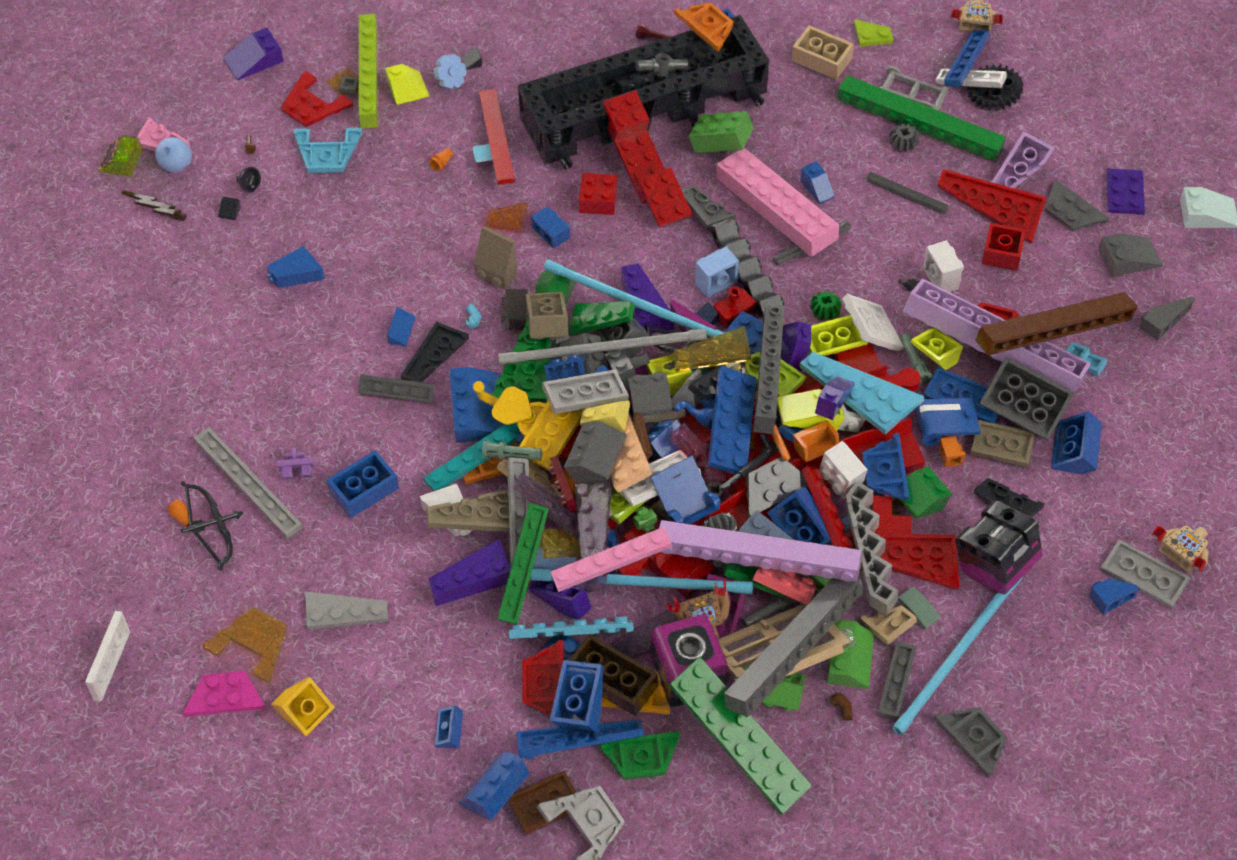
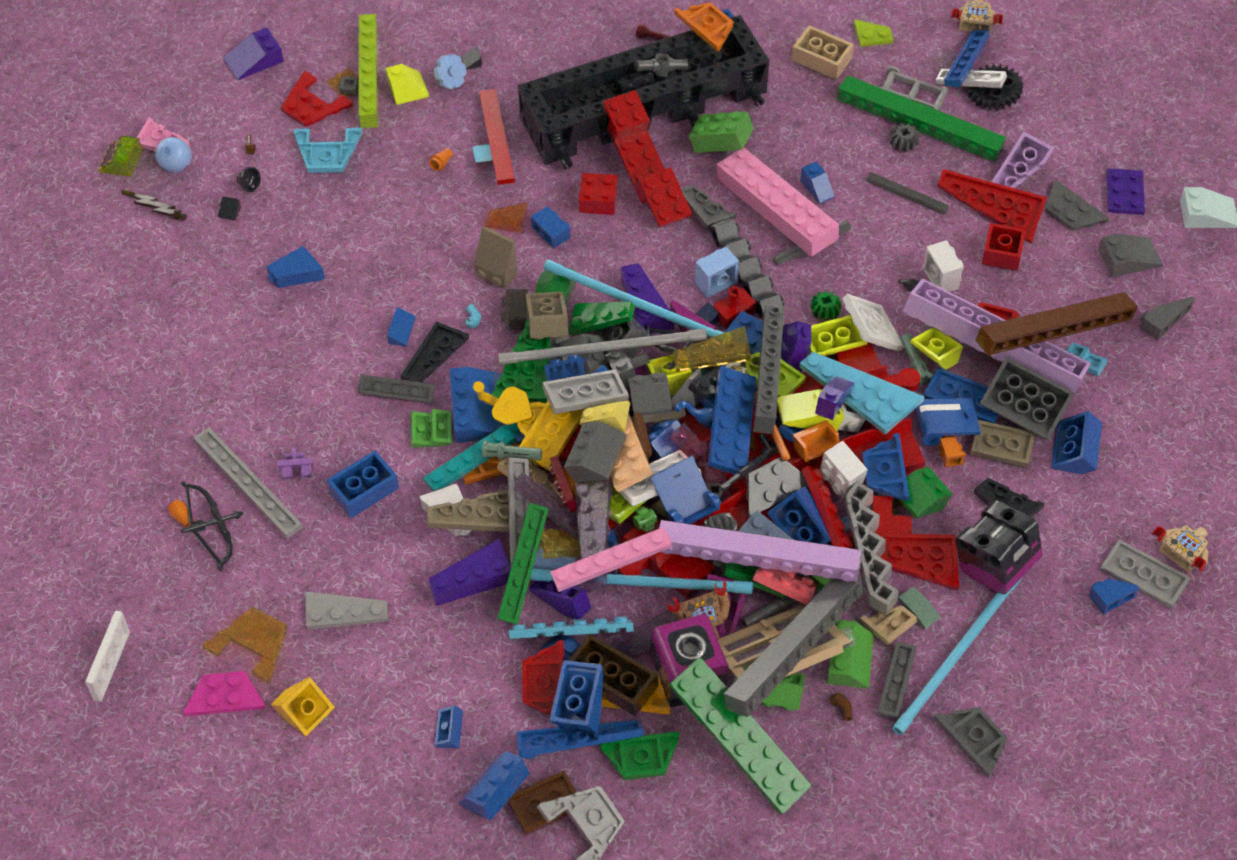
none -> bright green slope [410,409,452,448]

